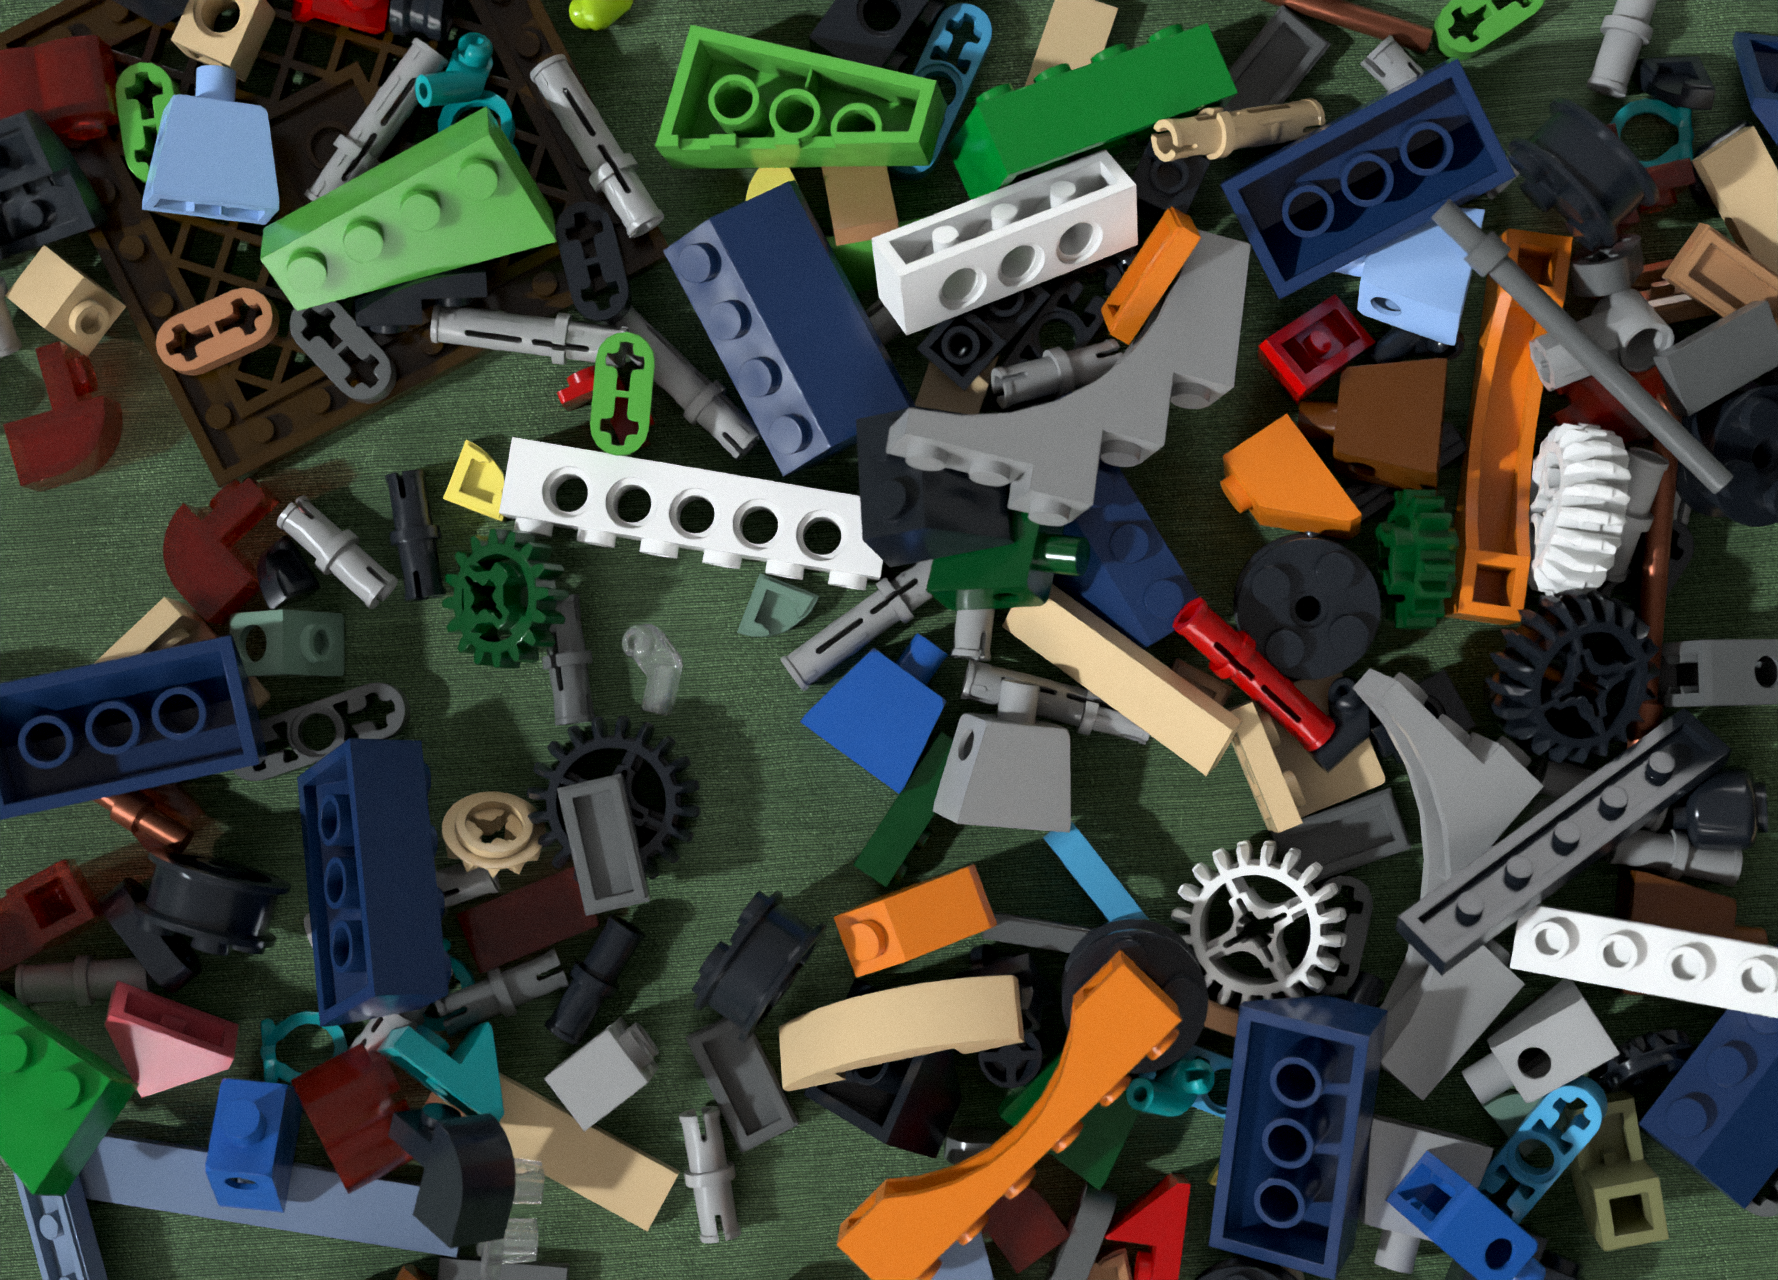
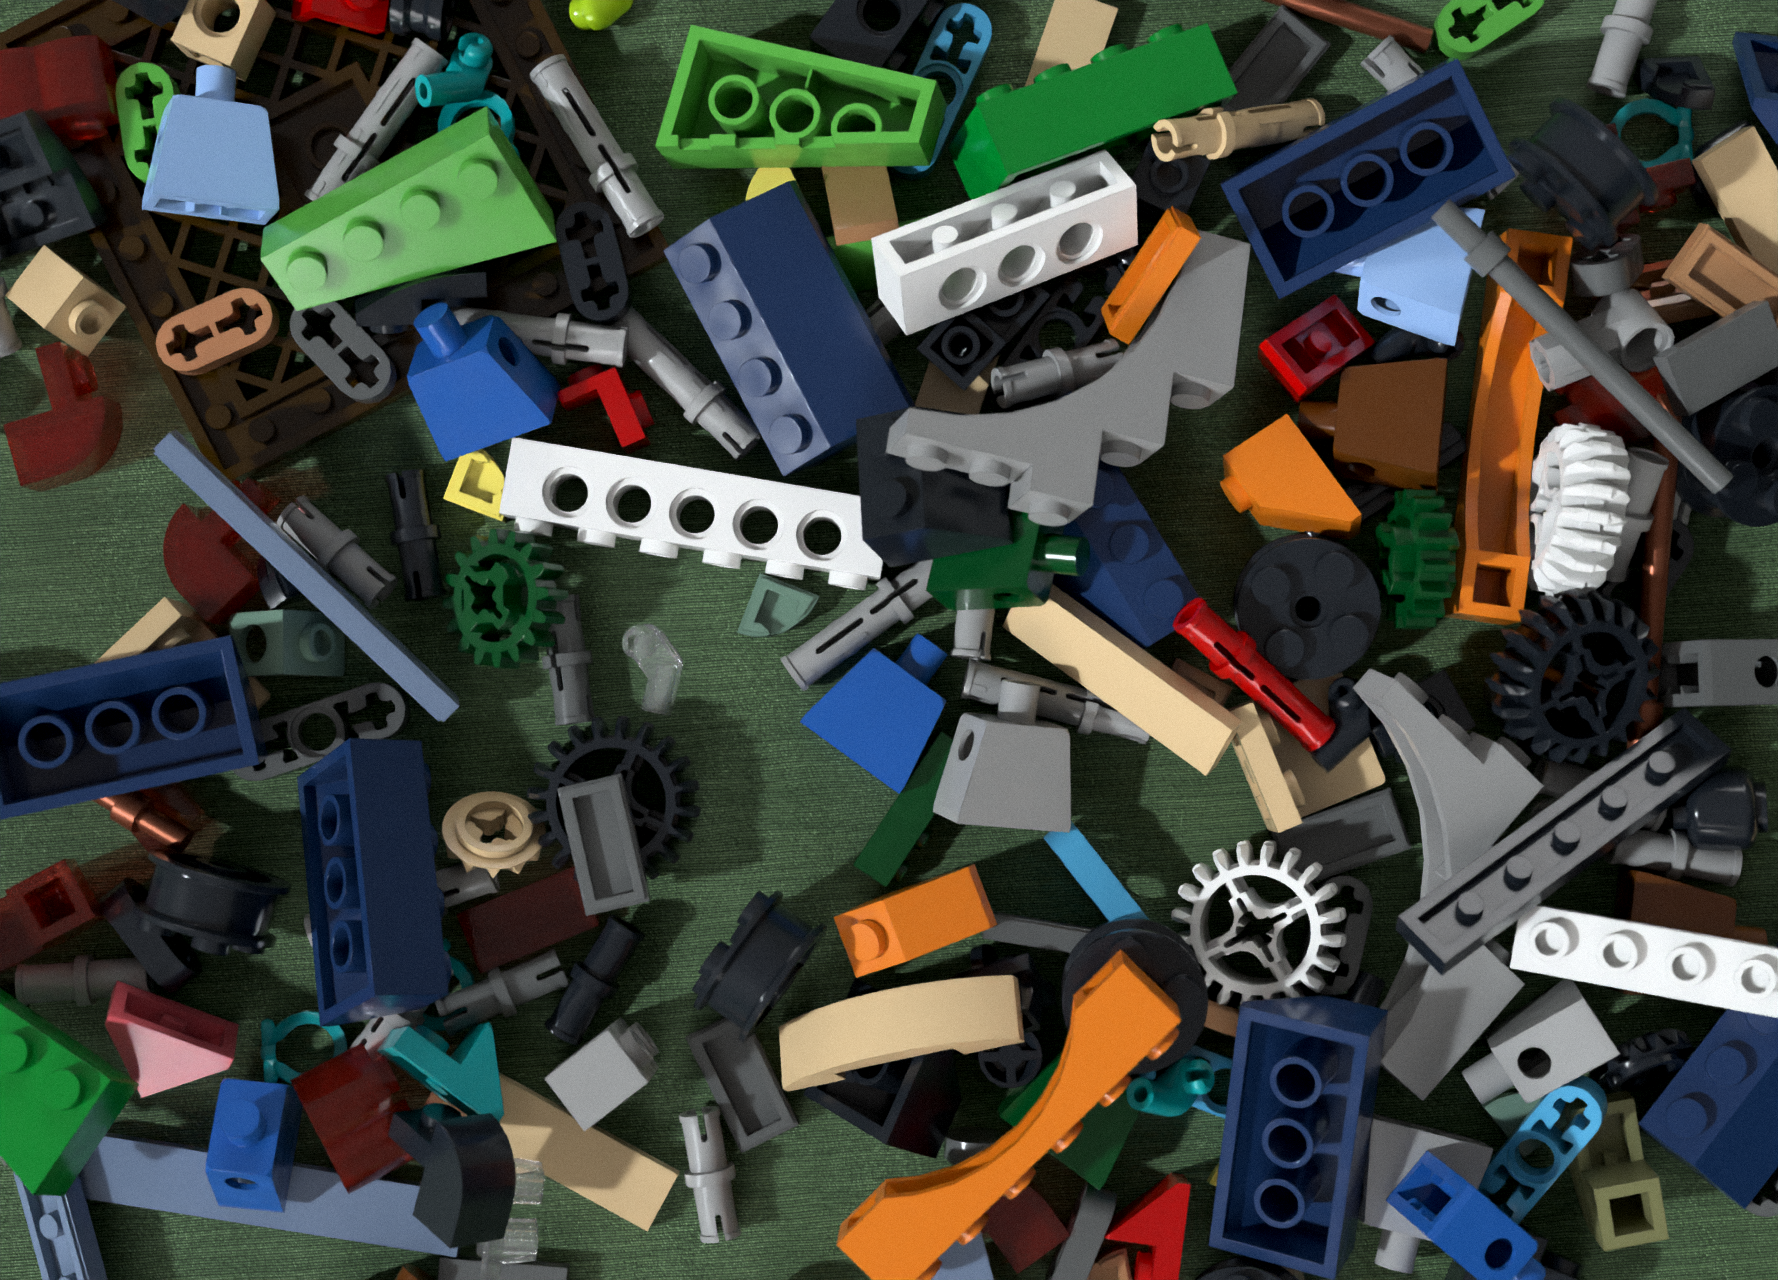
bright green beam [590,332,655,456] -> none
none -> sand blue tile [153,429,459,722]
none -> blue torso [407,302,561,461]

